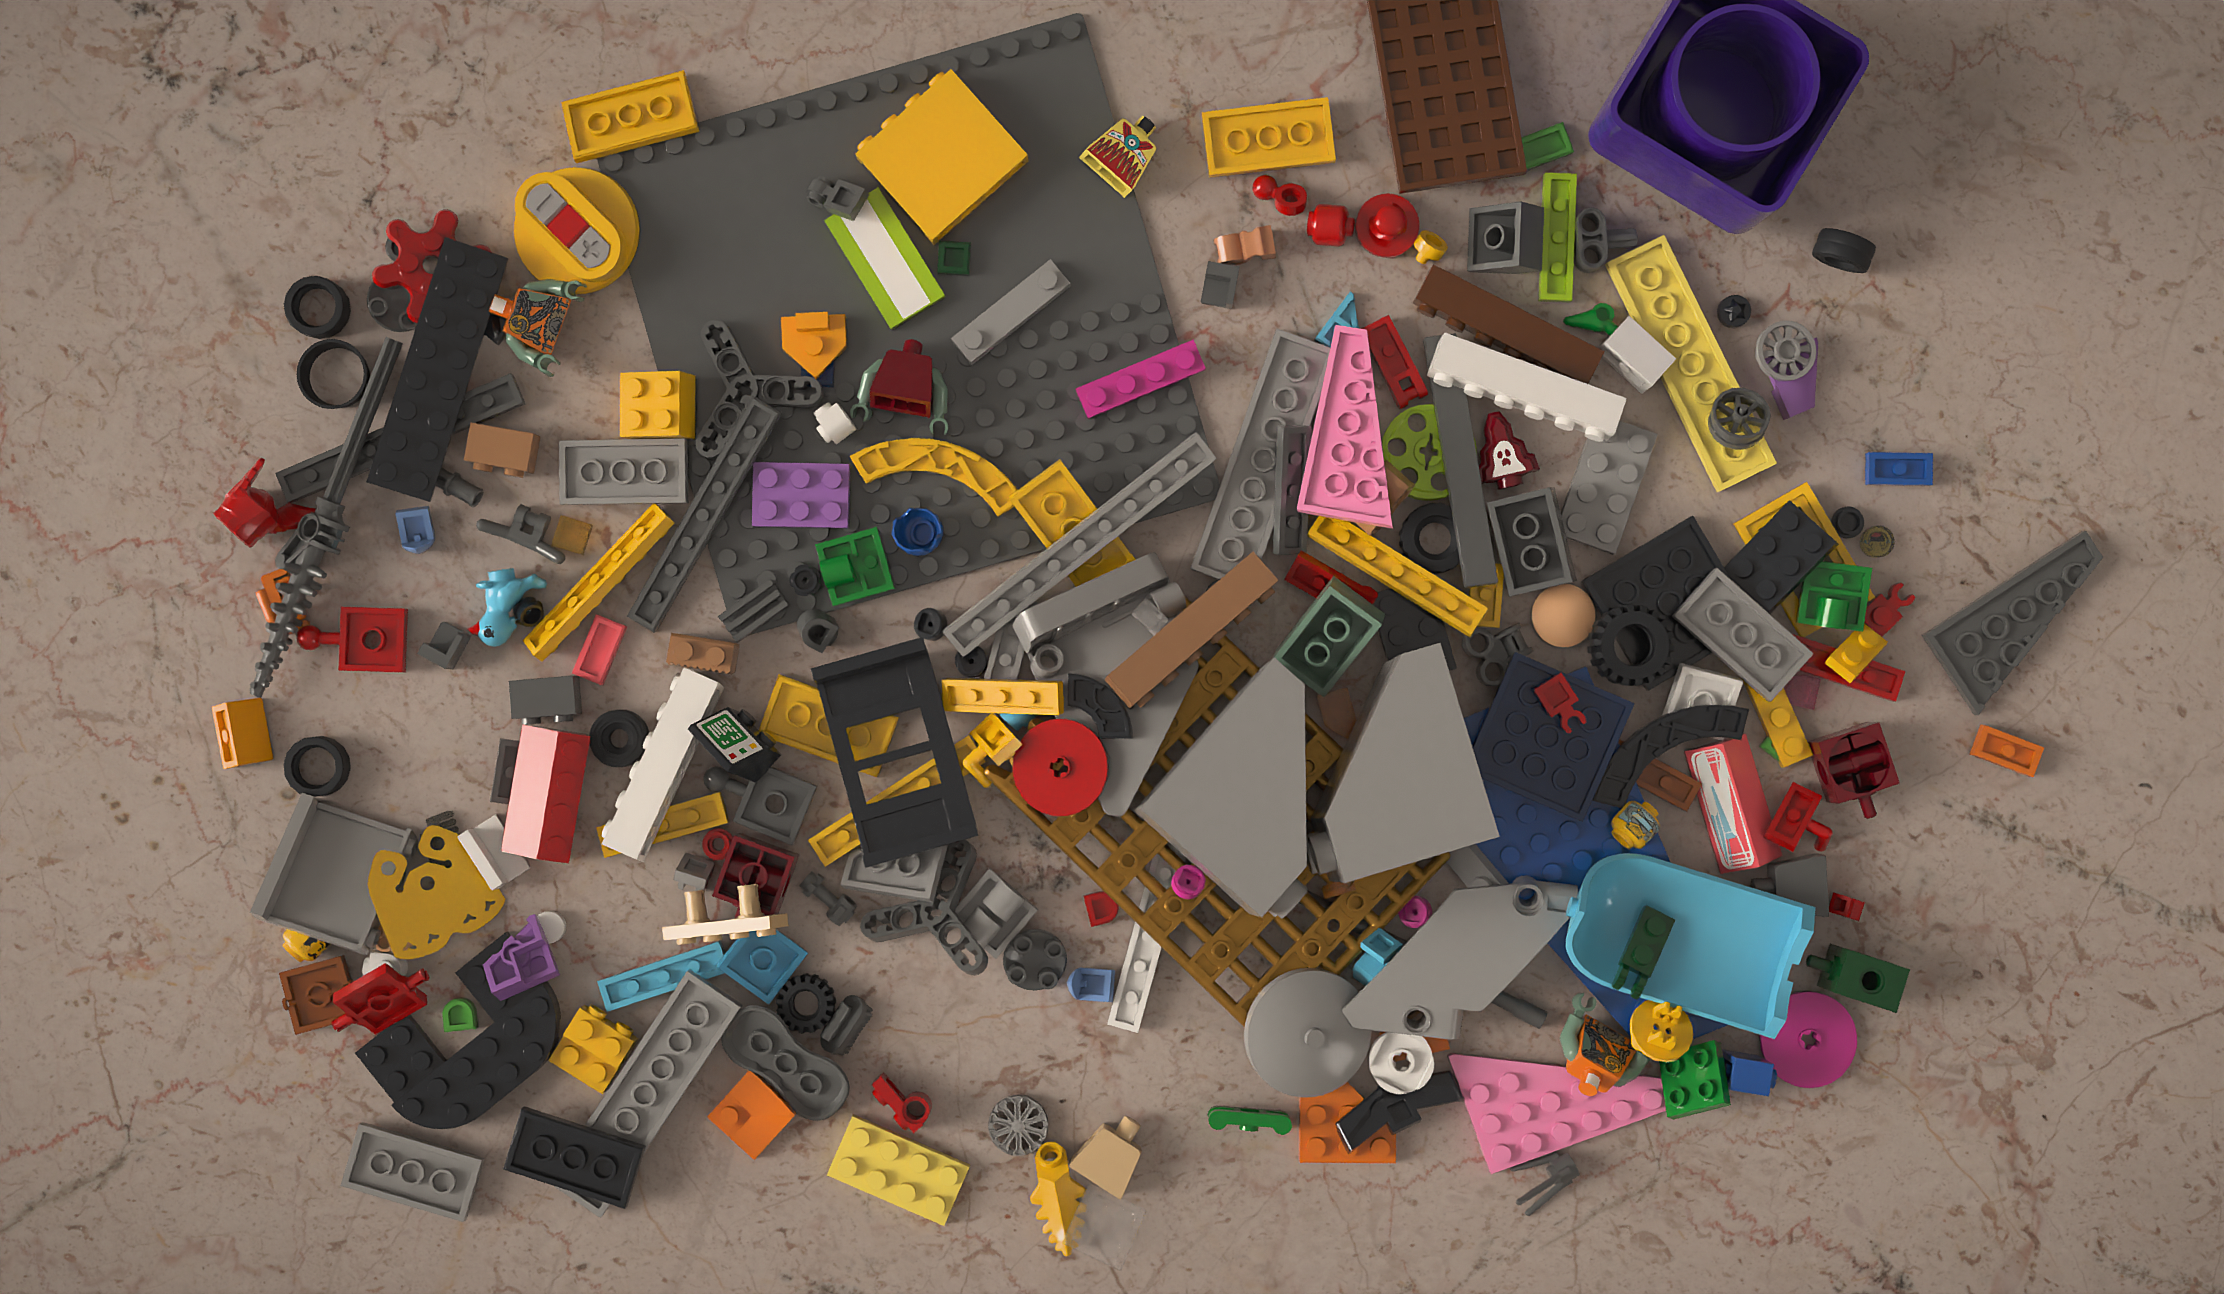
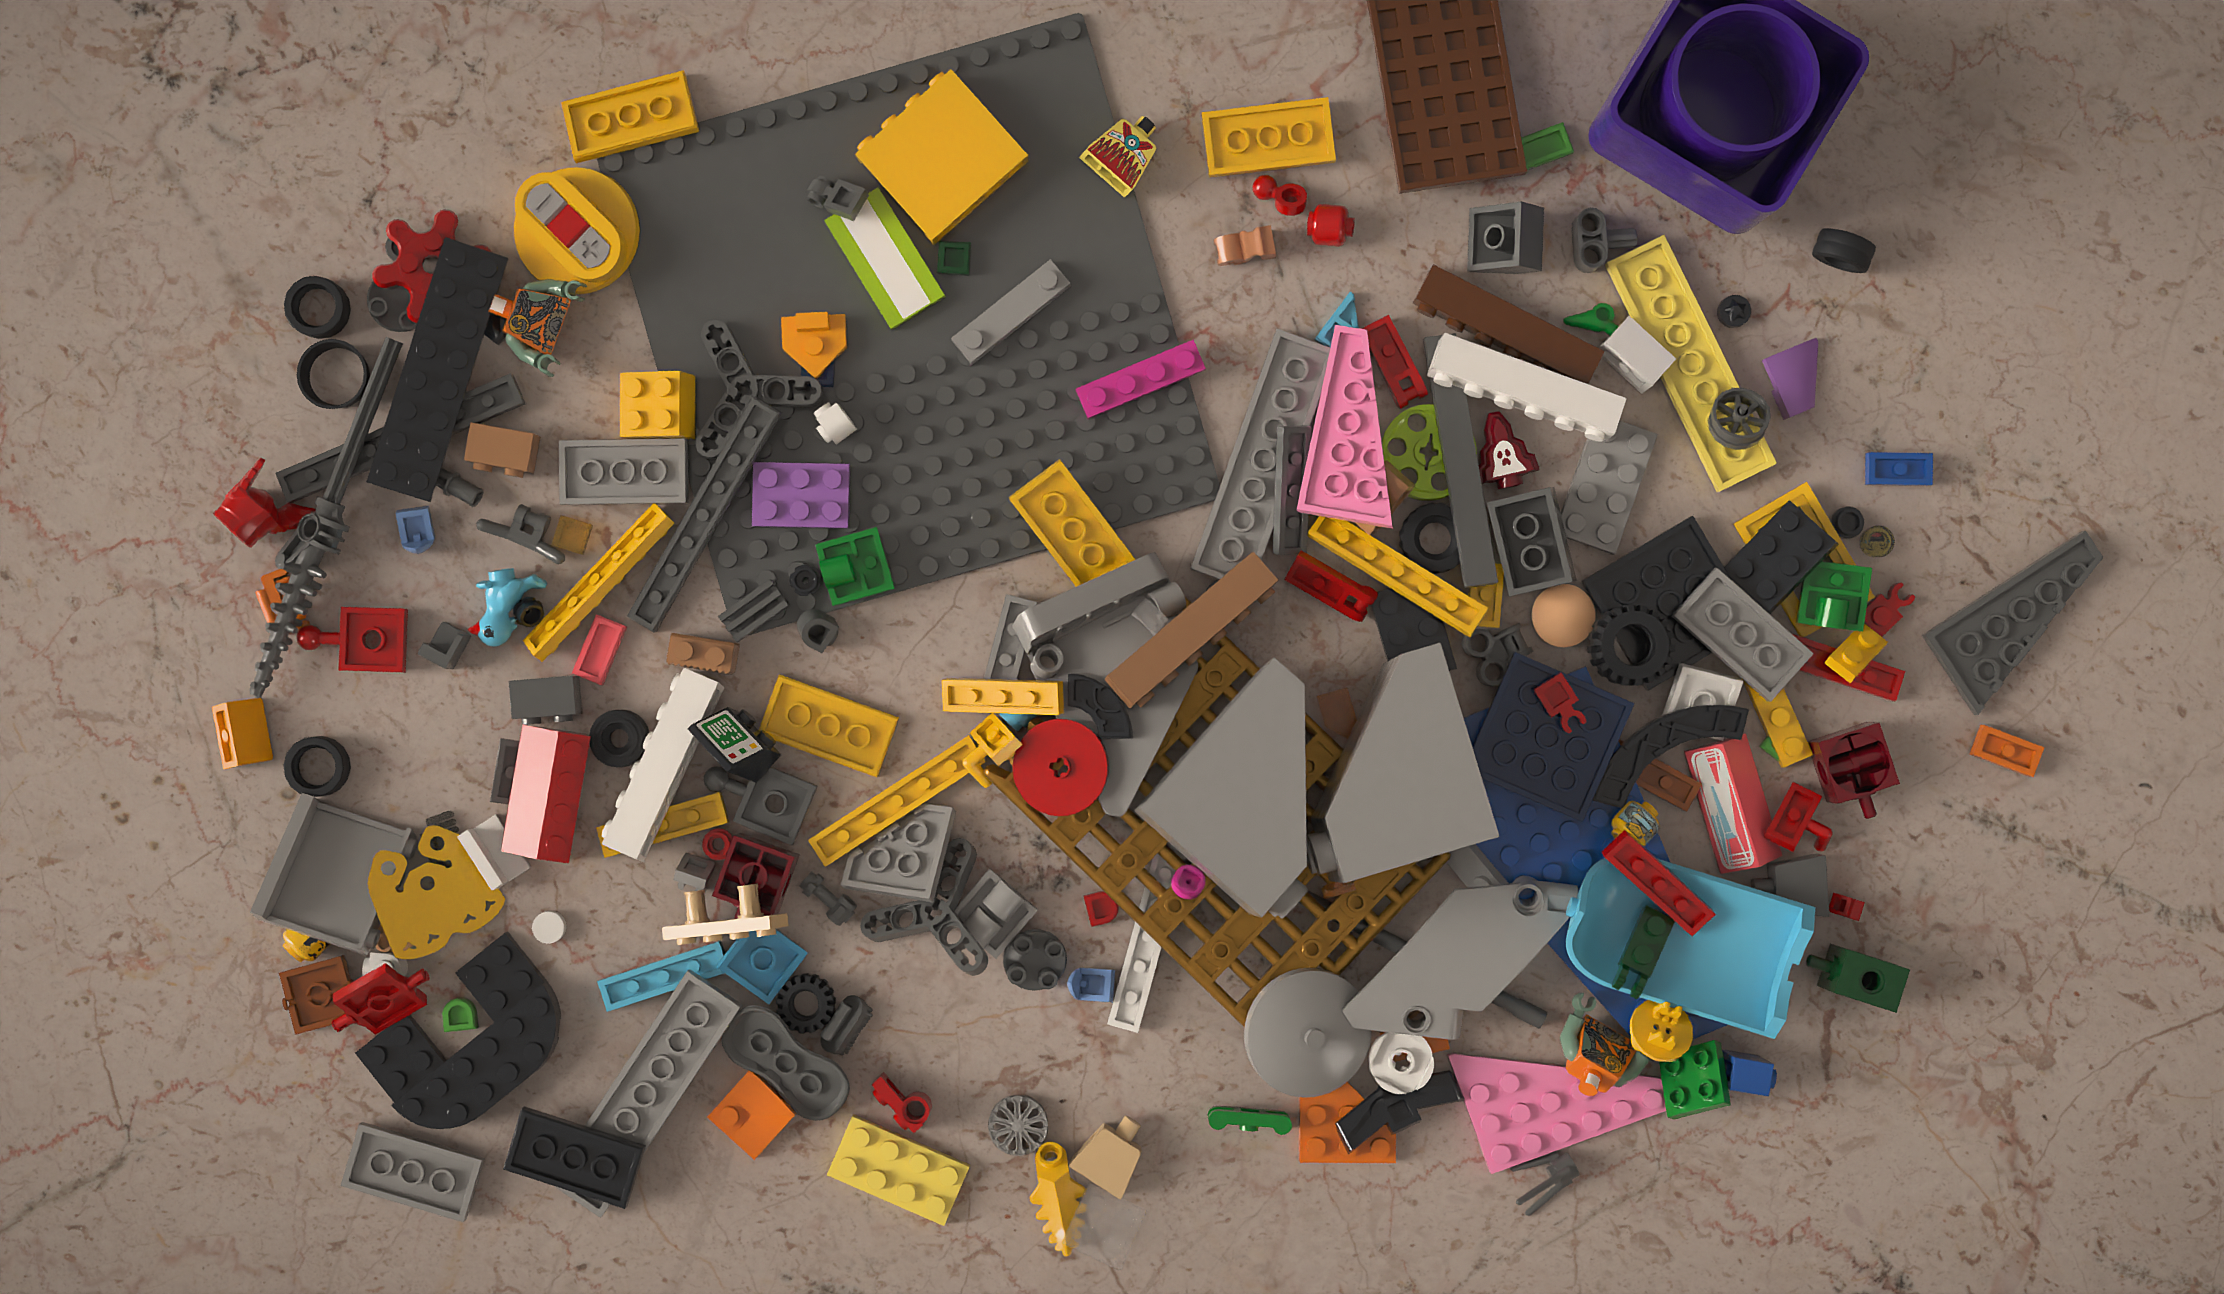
medium lavender slope [483,914,560,1001] -> none
yellow plate [548,1004,639,1094] -> none
black piece [811,637,979,868] -> none
dark red torso [850,339,949,435] -> none
yellow tile [850,438,1018,517] -> none
blue hair [892,508,944,556] -> none
black tile [914,608,947,641] -> none
light grey plate [943,432,1217,657] -> none
black tile [955,646,988,678] -> none
dark grey panel [1201,261,1240,309] -> none
sand green brick [1273,576,1385,697] -> none
medium azure leg [1353,928,1403,986] -> none
red plate [1355,193,1419,258] -> none
dark pink tile [1398,896,1432,928] -> none
yellow tile [1414,230,1448,264] -> none
lime plate [1538,172,1577,303] -> none
light grey wheel [1755,321,1816,381] -> none
dark pink piece [1760,991,1857,1088] -> none
clear pink tile [1784,675,1821,710] -> none
none -> red plate [1601,830,1716,936]

